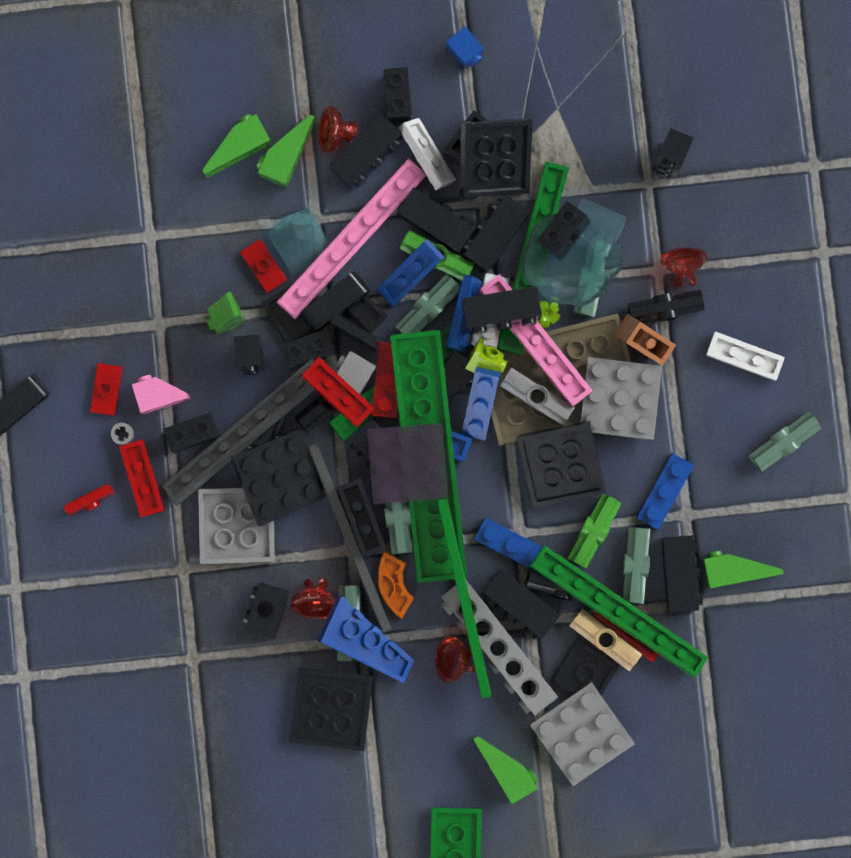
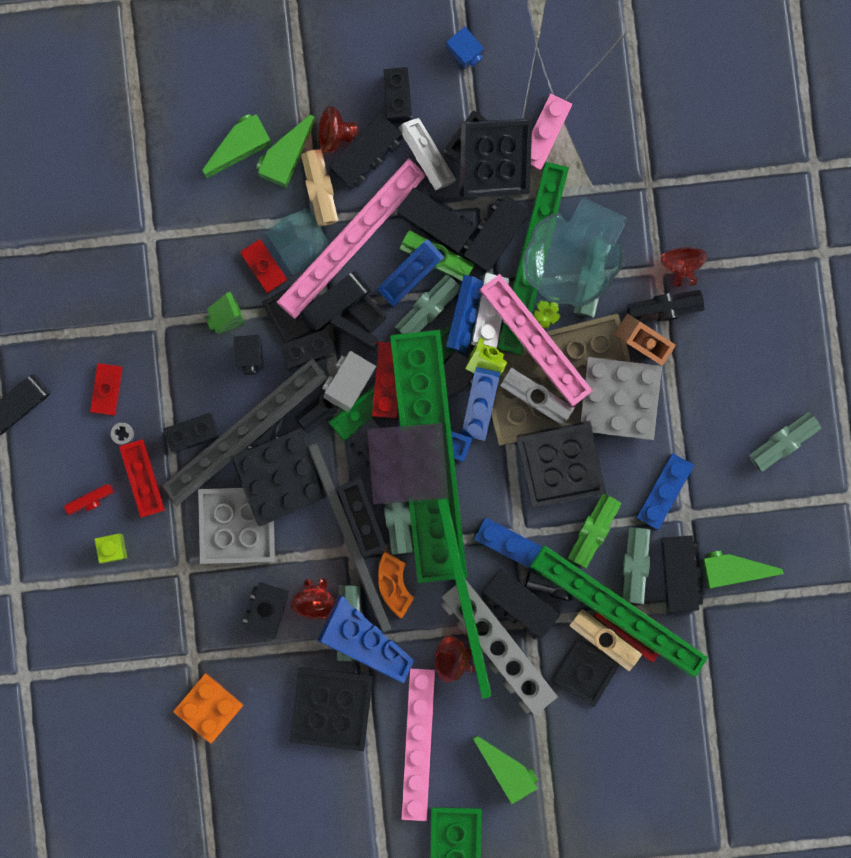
bright pink slope [132,375,191,415] -> none
red plate [301,357,375,428] -> none
black brick [461,286,542,335] -> none
light grey plate [530,681,635,786] -> none
black brick [536,201,591,262] -> none
black brick [651,128,694,179] -> none
white plate [706,332,785,381] -> none
none -> lime brick [95,534,128,564]
none -> orange plate [173,673,244,744]
none -> tan piece [301,149,339,227]
none -> bright pink plate [402,668,435,821]
none -> bright pink plate [531,93,572,171]

